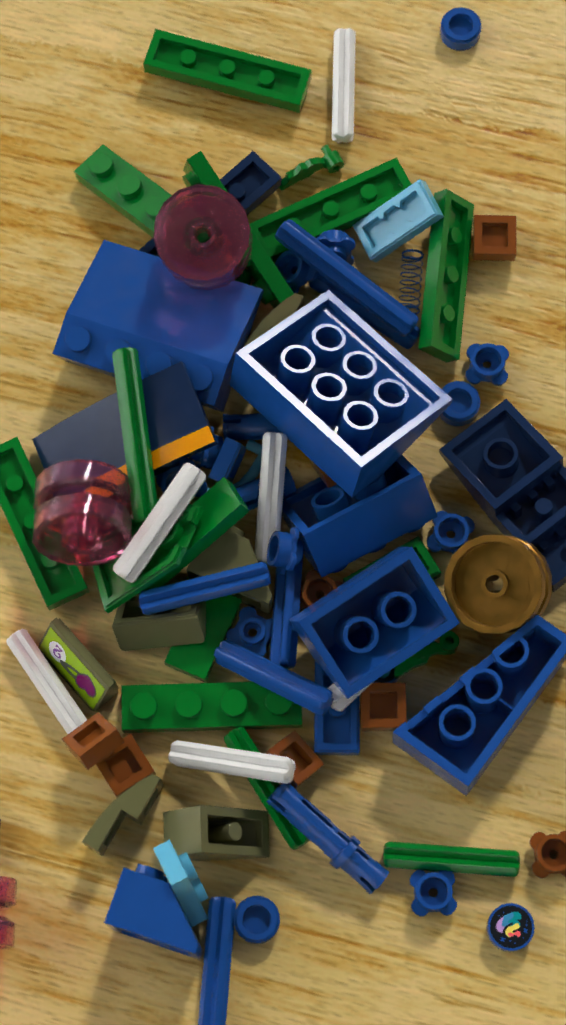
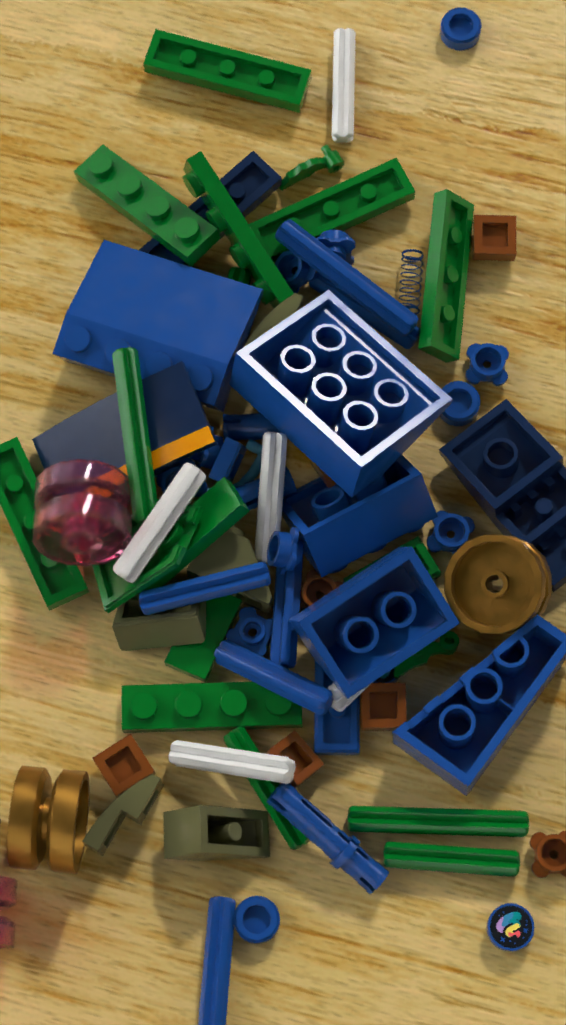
white axle [6,629,87,734] -> none
slope [38,618,119,712] -> none
dark orange plate [62,712,125,770] -> none
blue slope [104,864,203,960] -> none
clear pink wheel [153,184,253,290] -> none
medium azure plate [153,840,209,927] -> none
medium azure plate [352,179,444,263] -> none
blue plate [410,870,457,917] -> none
none -> pearl gold wheel [7,766,90,874]
none -> green axle [347,806,529,837]

